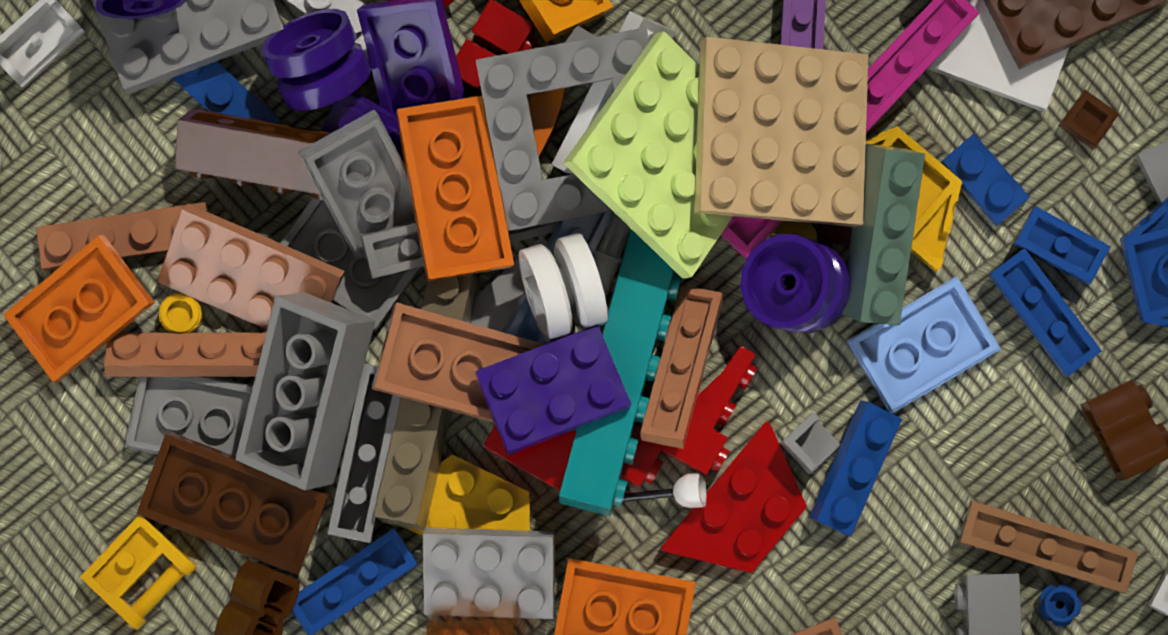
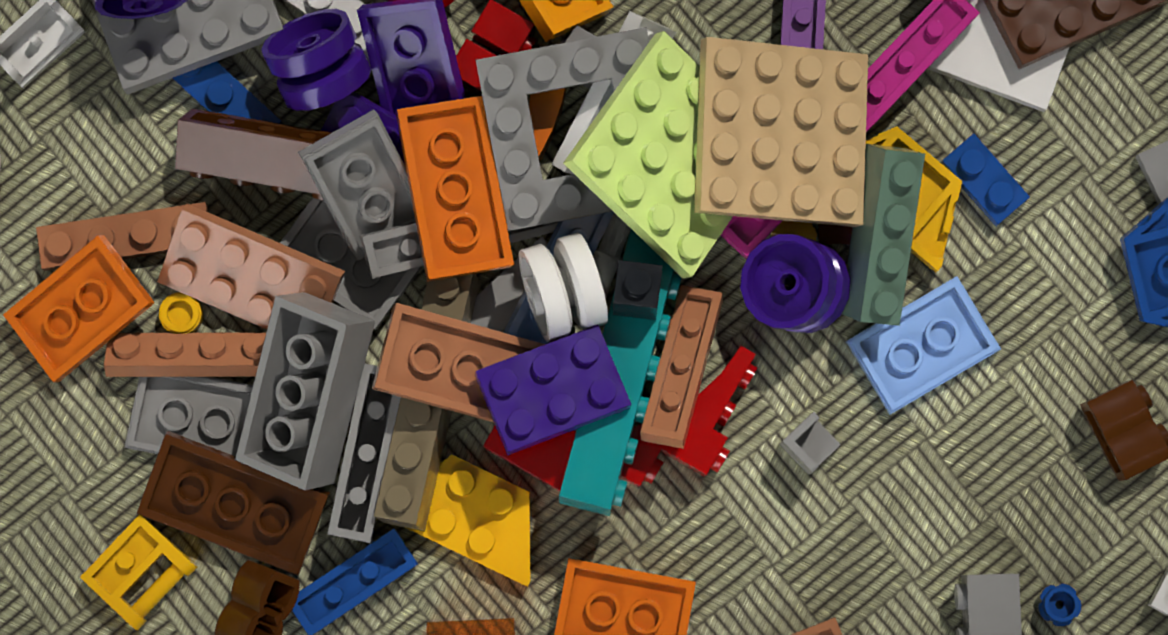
light grey plate [423,528,555,619] -> none
white hinge [613,472,707,508] -> none
red wing [660,421,807,573] -> none
blue plate [809,400,902,537] -> none
medium nougat plate [958,501,1138,594] -> none
blue plate [988,248,1102,378] -> none
blue plate [1013,206,1111,285] -> none
reddish brown tile [1058,90,1119,150] -> none
none -> black brick [613,260,663,320]

